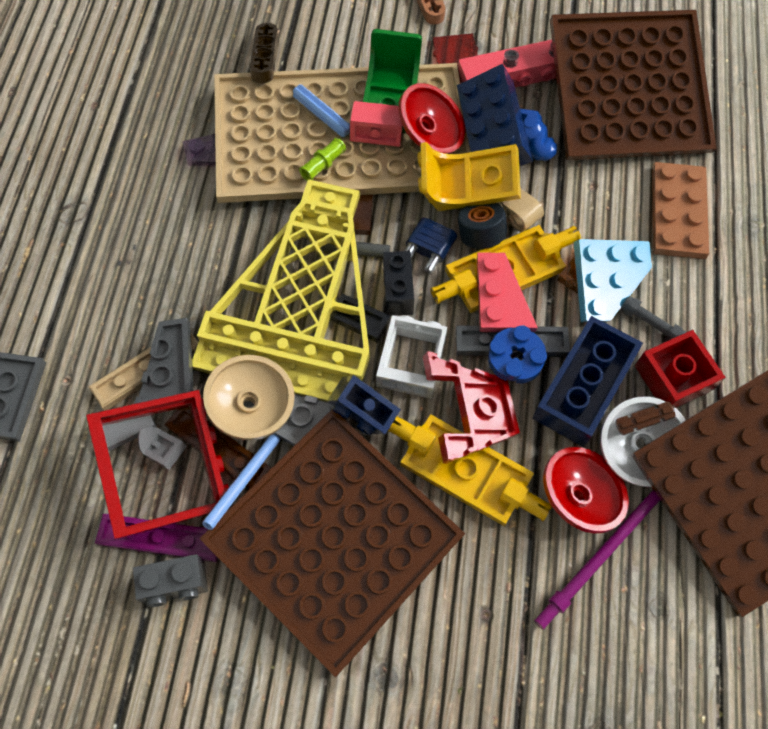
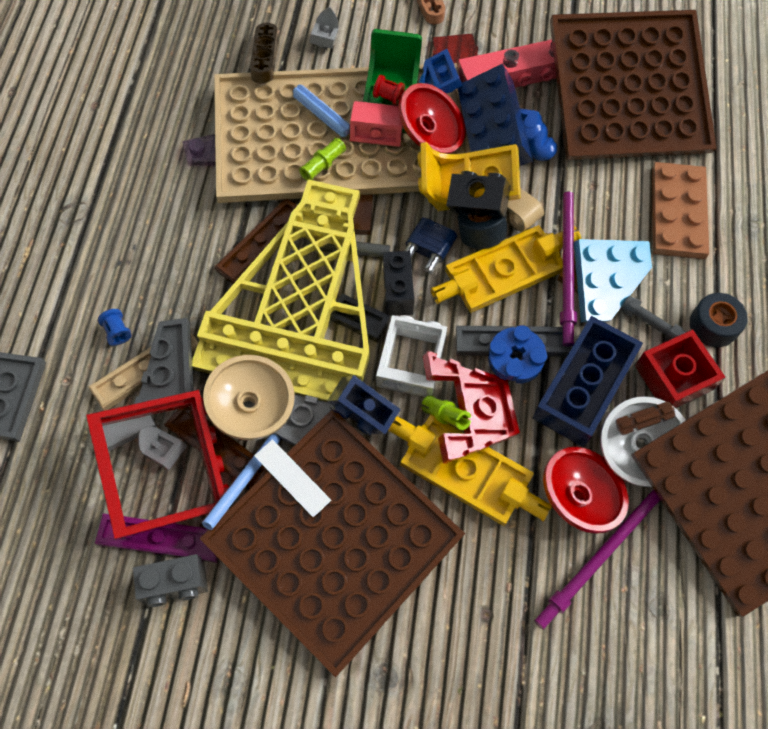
coral wing [476,253,538,332] -> none
none -> blue bush [97,309,132,346]
none -> reddish brown tile [214,199,297,284]
none -> white sticker [254,439,331,517]
none -> light grey plate [310,7,339,49]
none -> red bush [373,75,405,106]
none -> blue wing [419,49,463,94]
none -> lime pin [421,395,471,430]
none -> black brick [446,171,511,218]
none -> magenta bar [560,191,577,347]
none -> black wheel [690,292,748,347]

